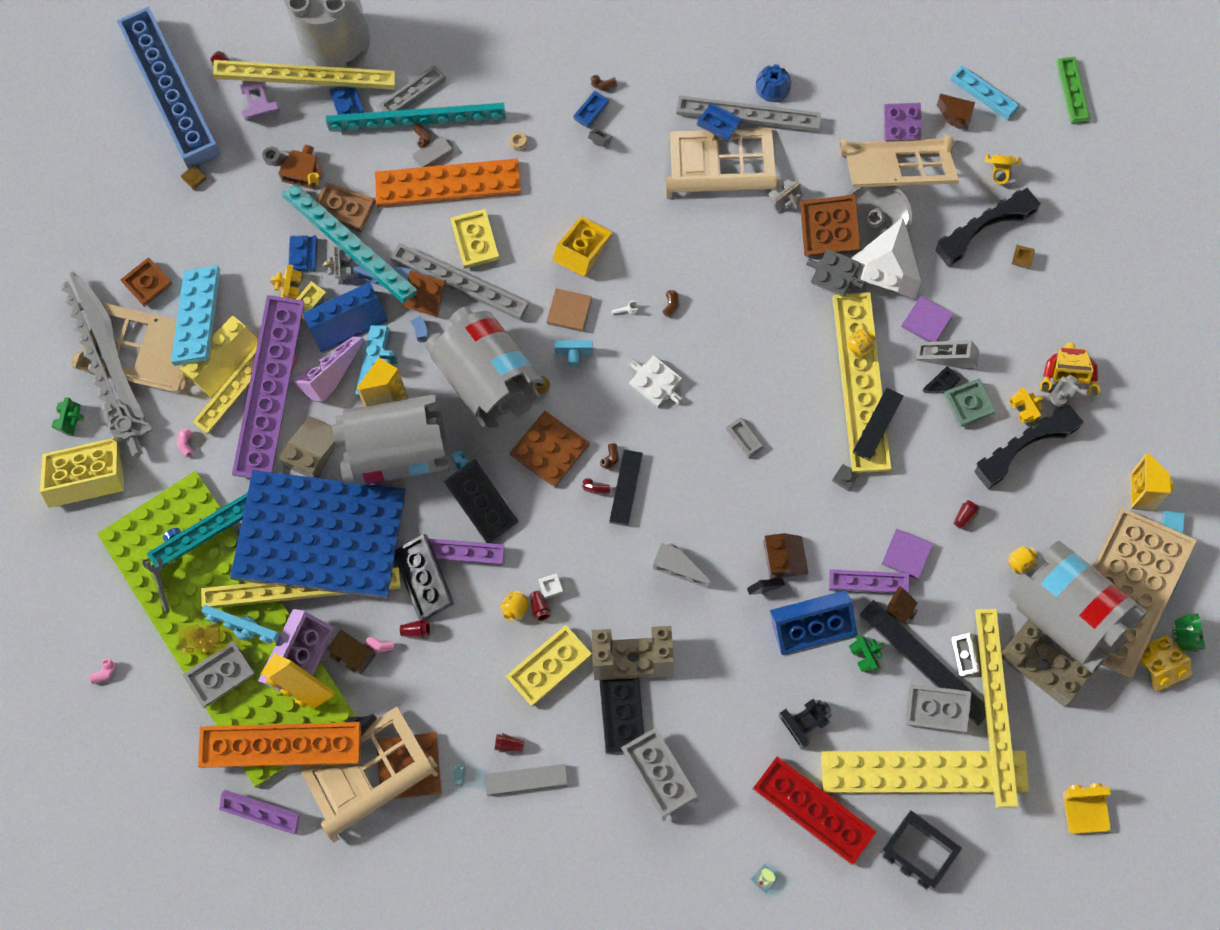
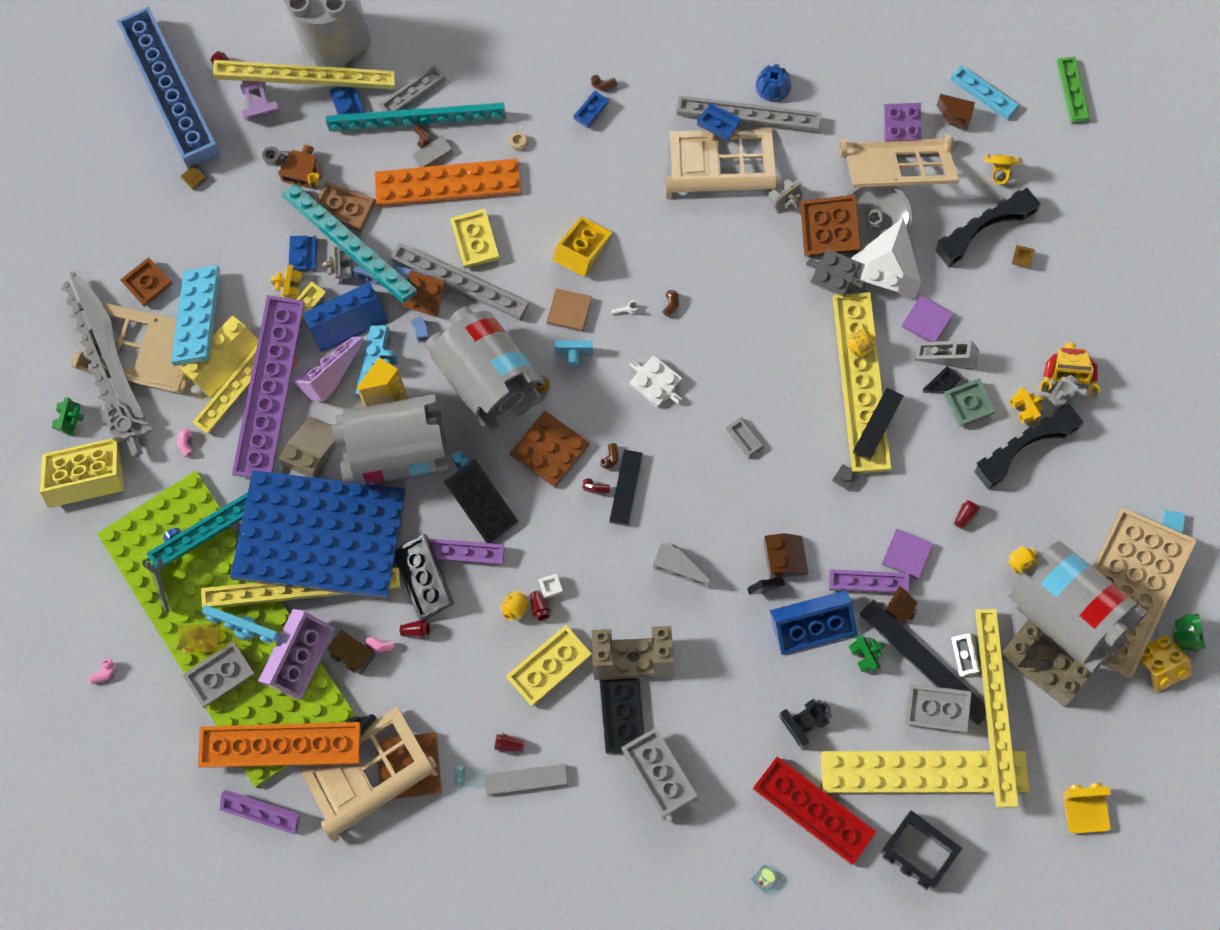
yellow slope [261,653,336,709] -> none
dark grey plate [588,129,612,146] -> none
yellow slope [1131,454,1173,511] -> none

